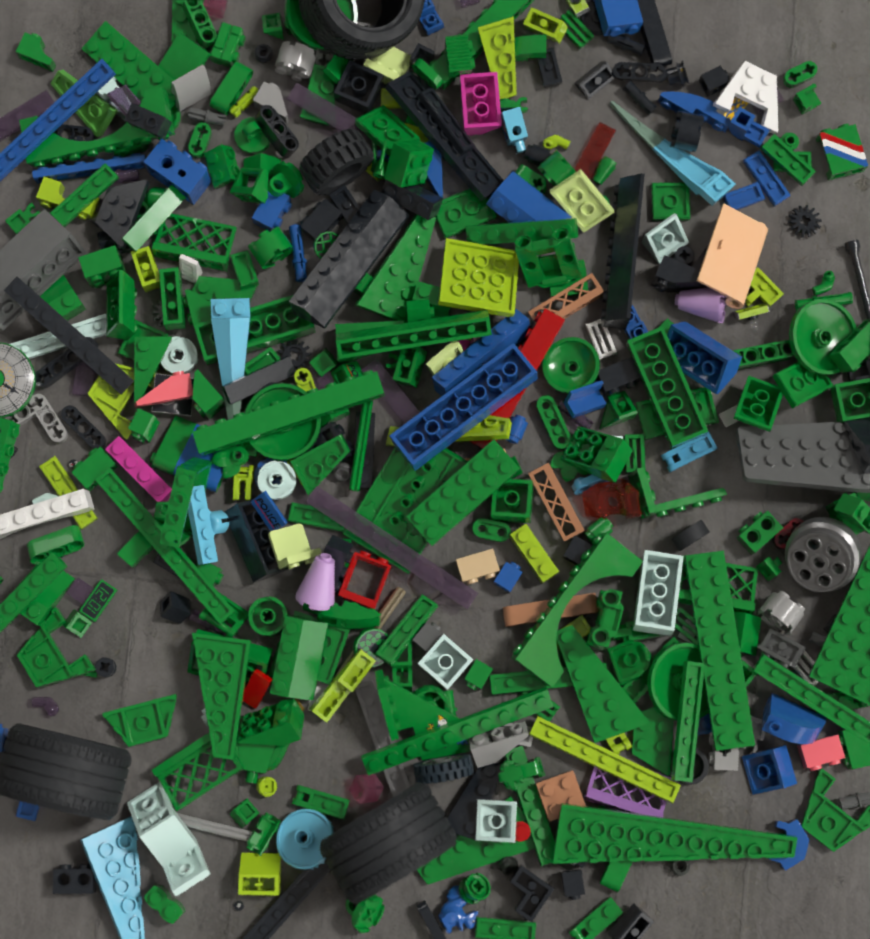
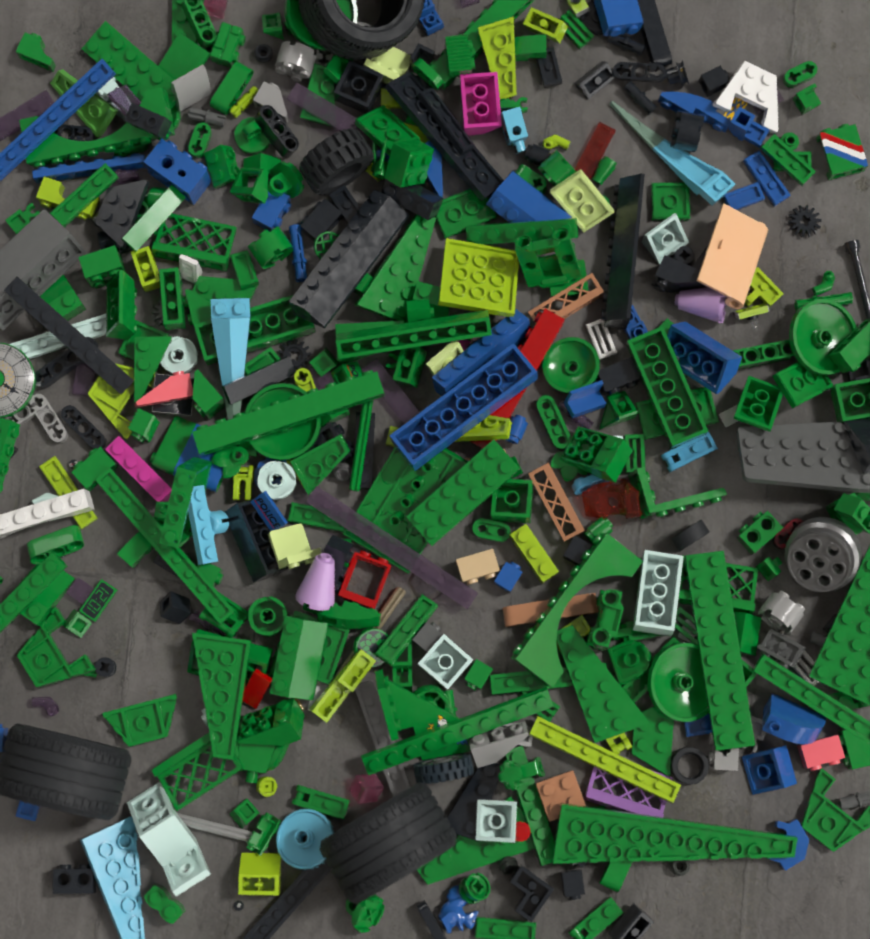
green plate [671,661,705,782] -> none

